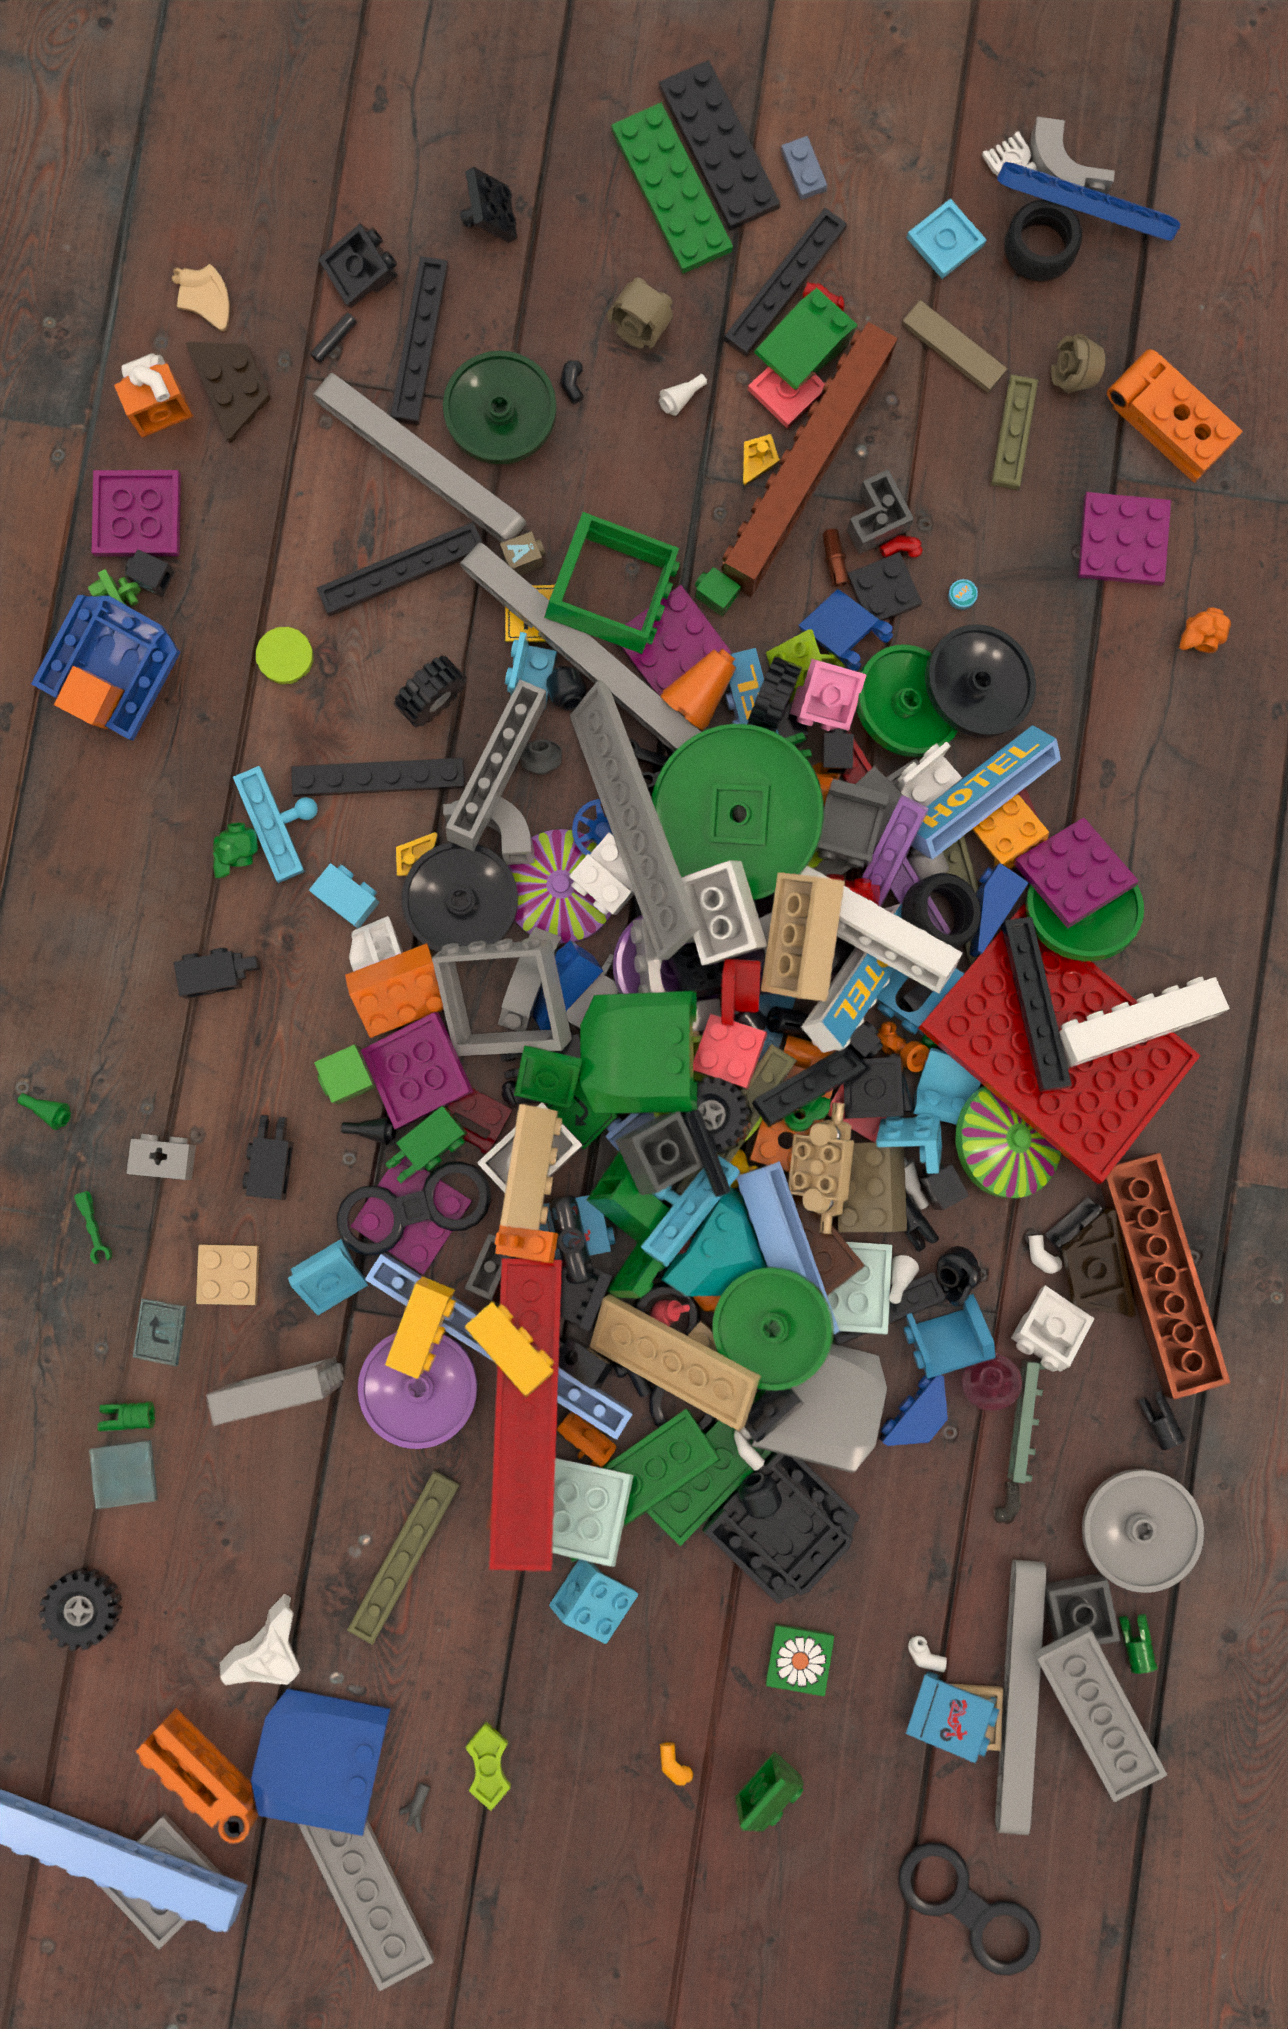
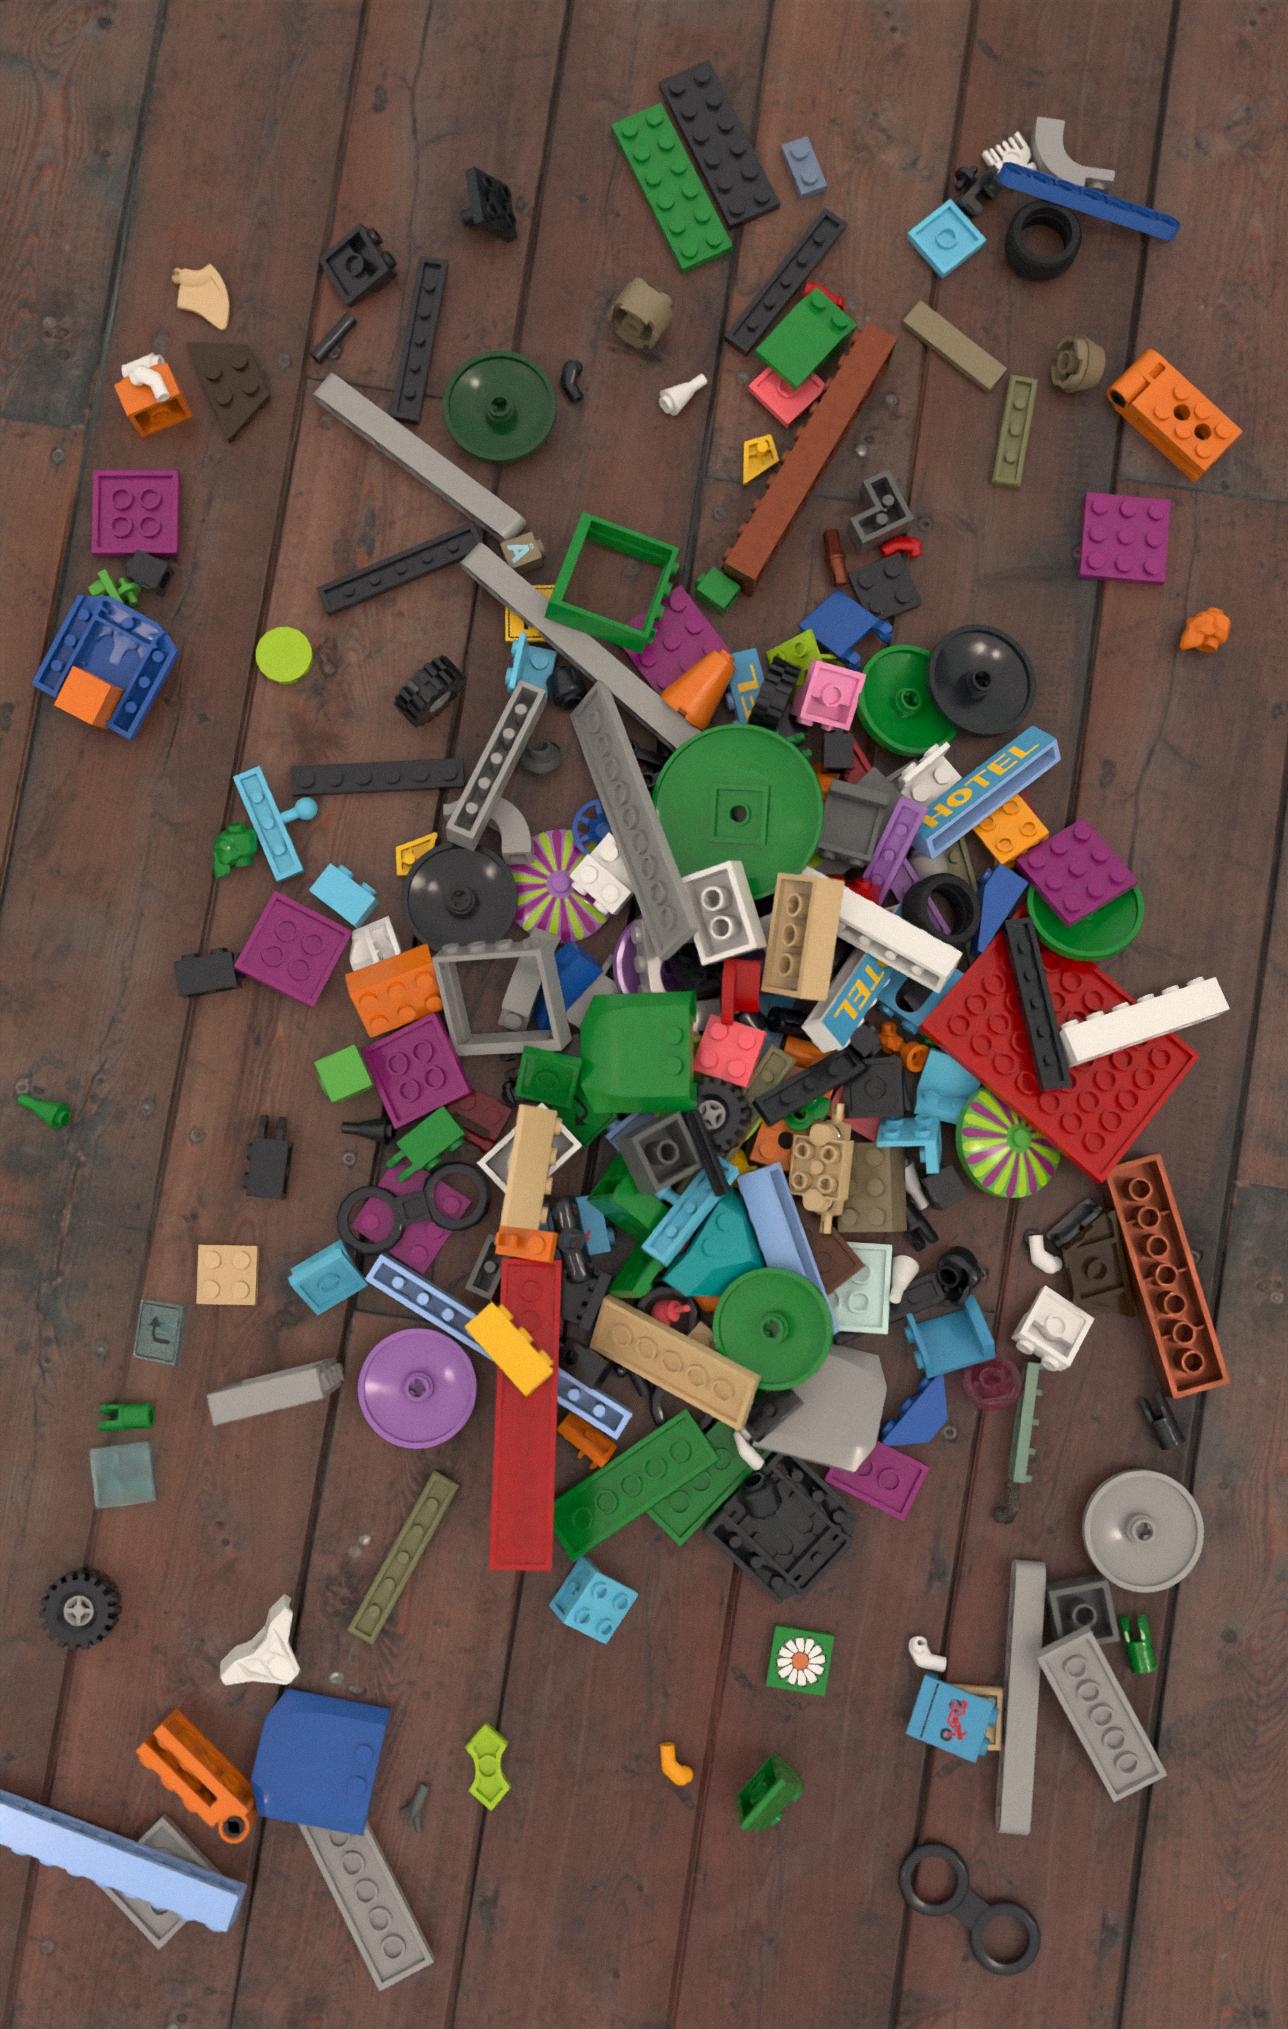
green piece [74,1191,112,1264] -> none
light grey brick [127,1134,196,1180] -> none
yellow brick [385,1276,456,1379] -> none
light aqua plate [552,1458,634,1567] -> none
medium azure tile [948,579,978,610] -> none
none -> magenta plate [233,891,353,1008]
none -> magenta plate [823,1440,930,1521]
none -> black hips [954,164,1003,219]

